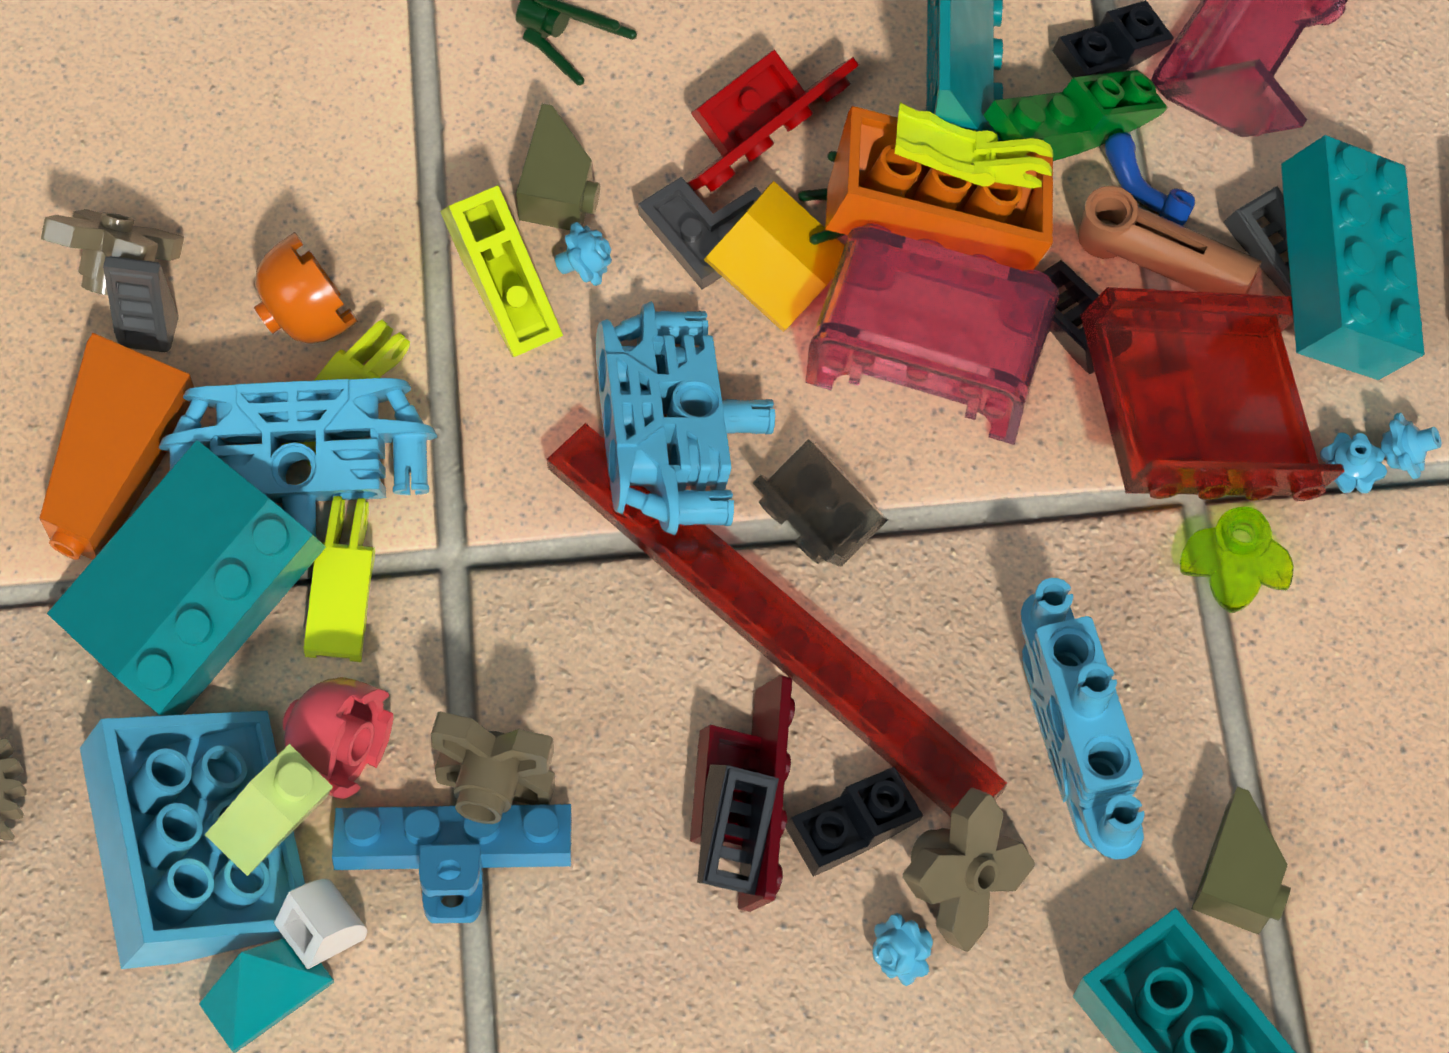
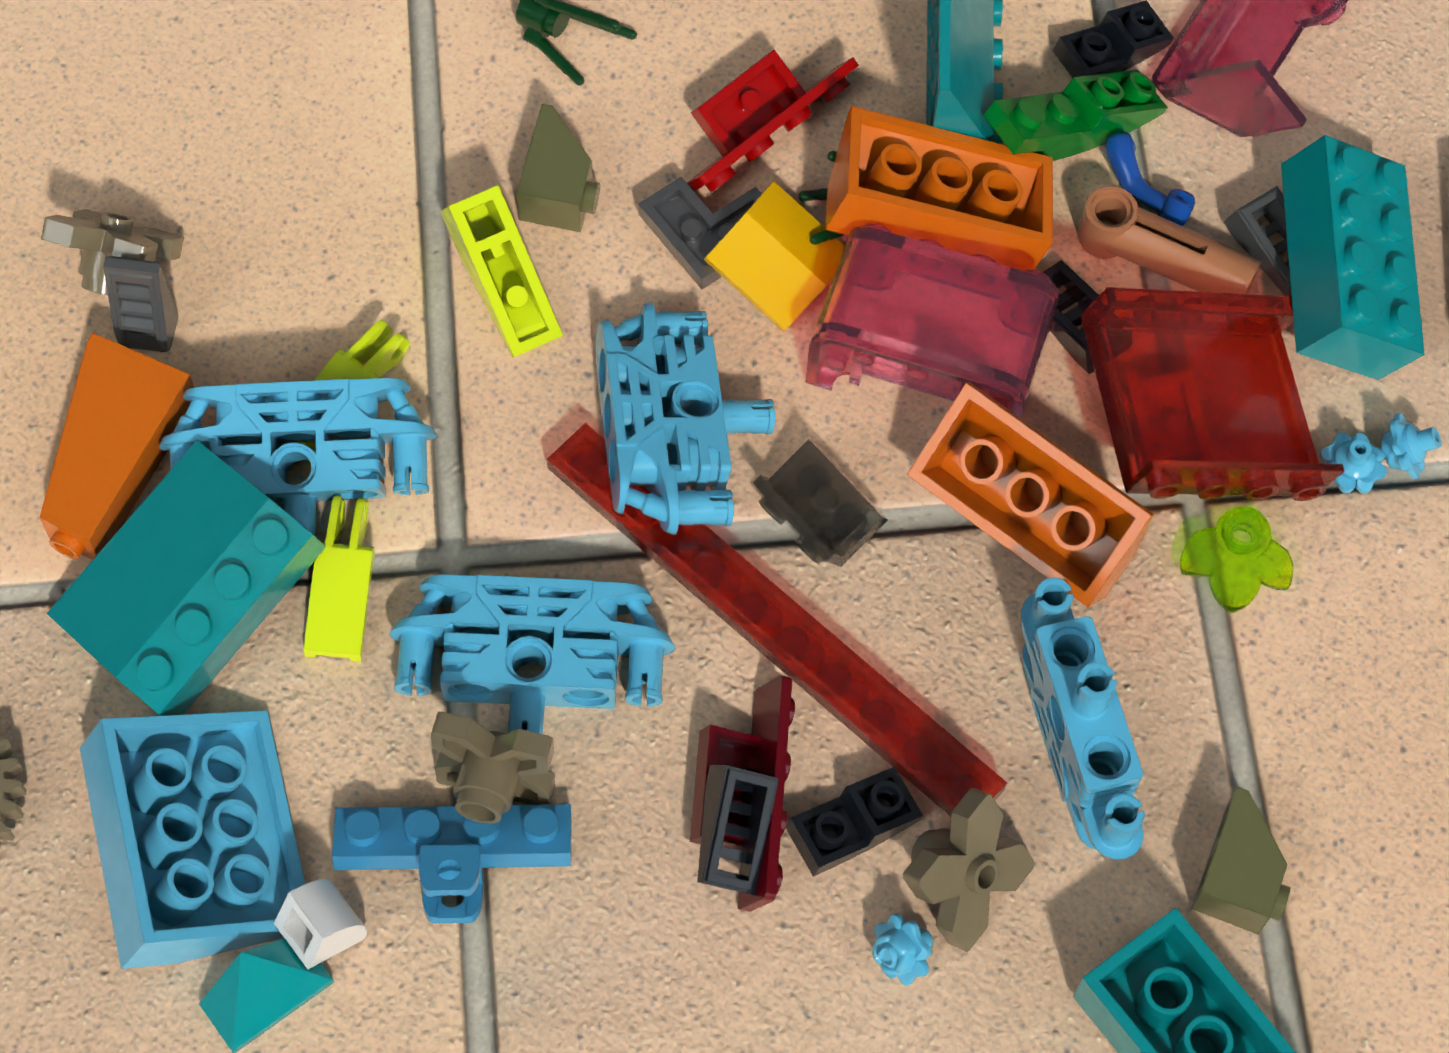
yellowish green slope [205,744,333,876] -> none
orange cylinder [254,232,358,344] -> none
coral cylinder [283,677,393,799] -> none
medium azure plant [555,222,612,286] -> none
neon yellow arm [894,102,1053,189] -> none
none -> medium azure piece [389,575,675,734]
none -> orange slope [907,382,1154,608]

